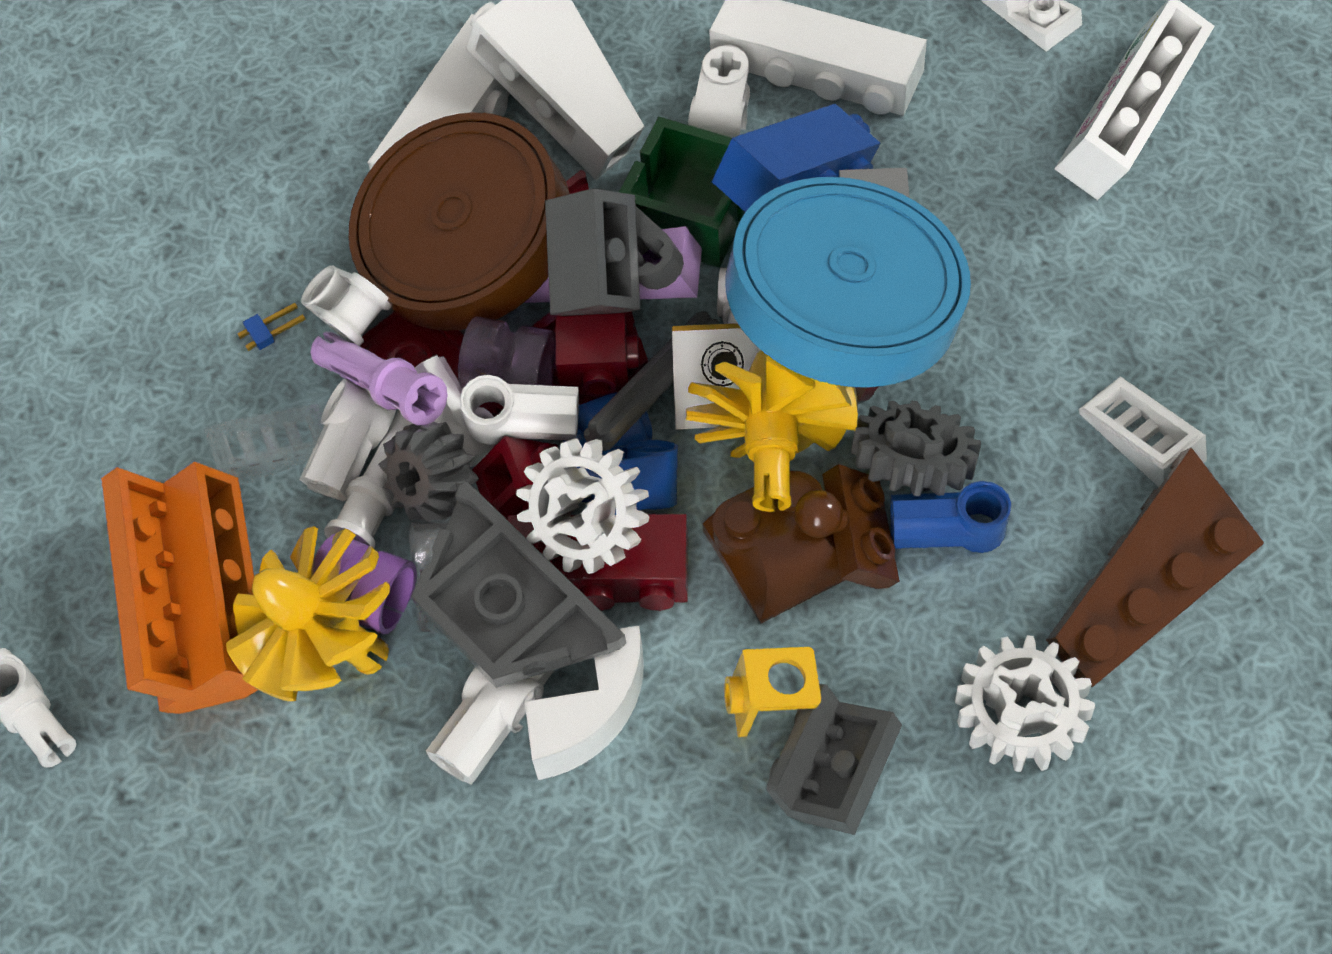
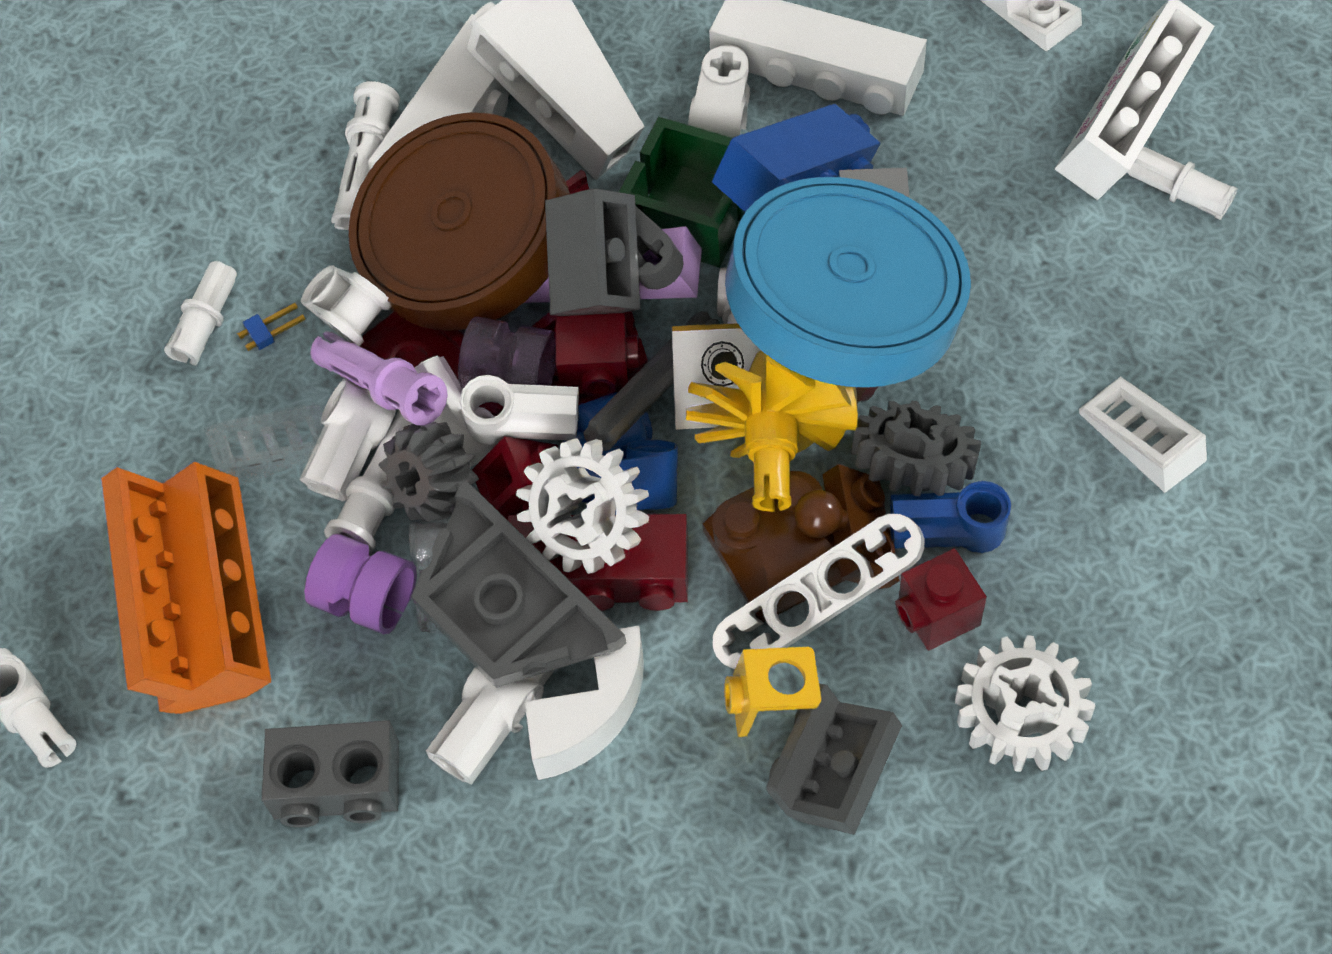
yellow piece [226,526,390,702] -> none
reddish brown wing [1046,447,1264,687] -> none
none -> white axle [164,261,237,366]
none -> dark grey brick [262,720,399,828]
none -> white pin [331,81,400,230]
none -> white beam [713,514,924,669]
none -> dark red brick [895,548,987,651]
none -> white axle [1127,147,1238,220]

